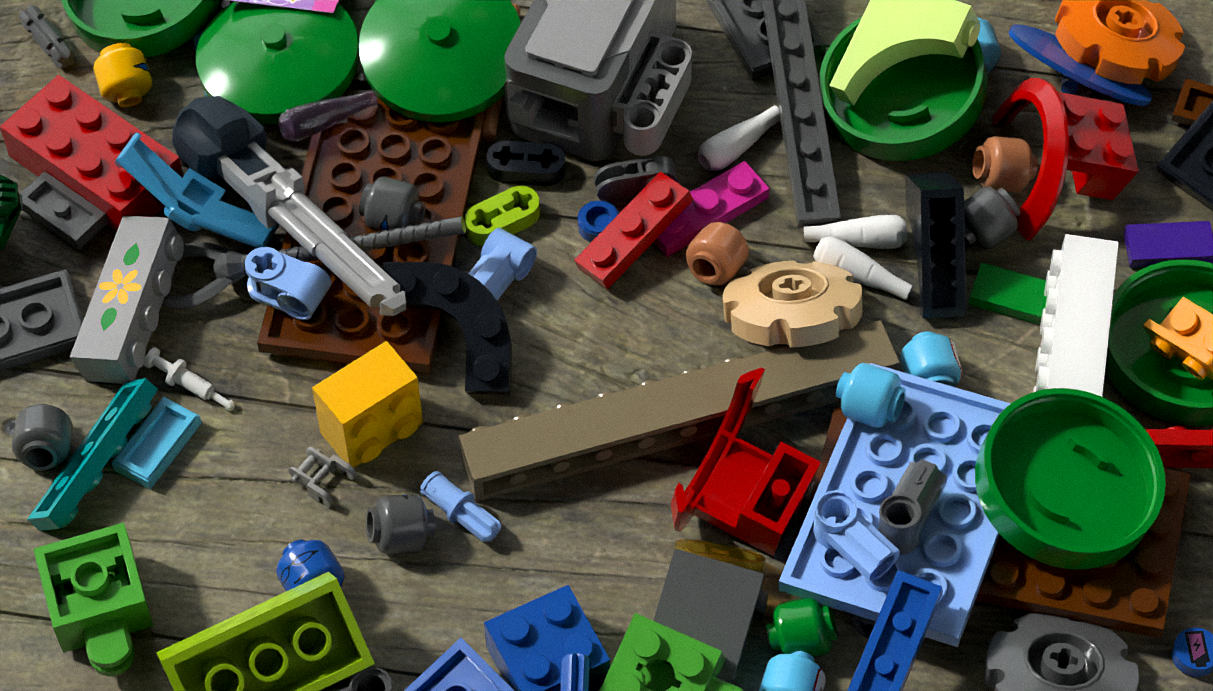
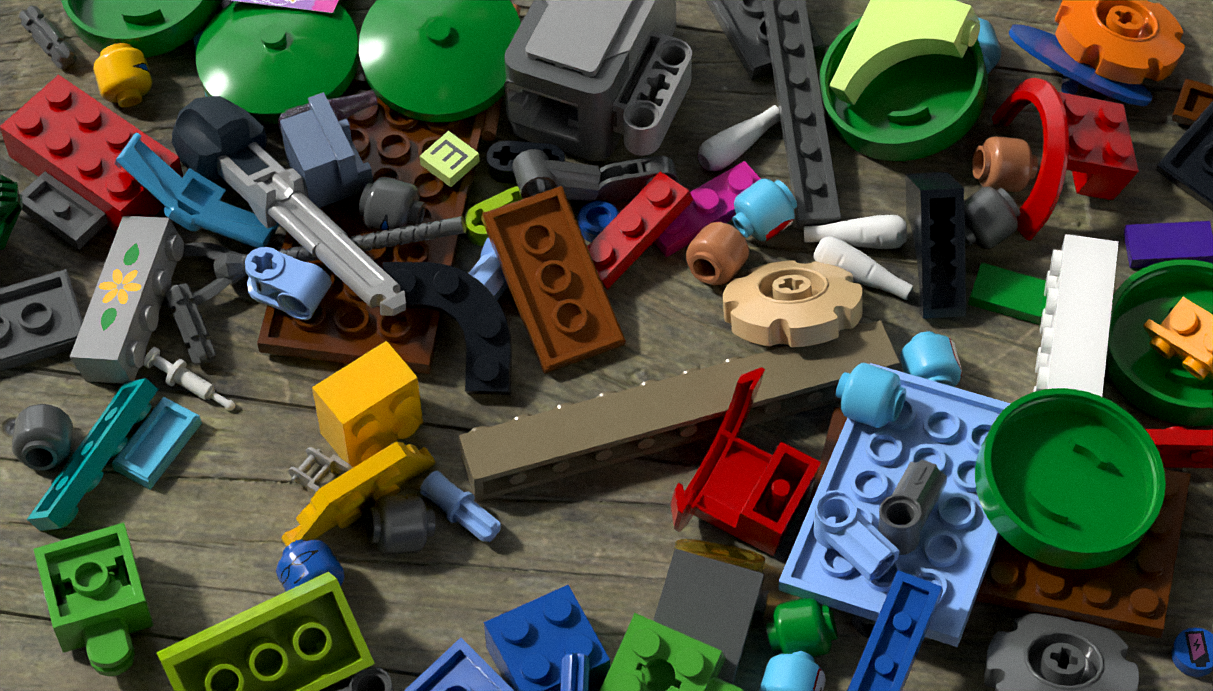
none -> dark grey axle [166,283,217,366]
none -> sand blue plate [280,92,373,208]
none -> yellow wing [281,441,436,547]
none -> yellowish green tile [420,131,480,187]
none -> dark orange tile [481,186,626,374]
none -> dark grey piece [512,149,601,202]
none -> medium azure head [732,179,797,241]

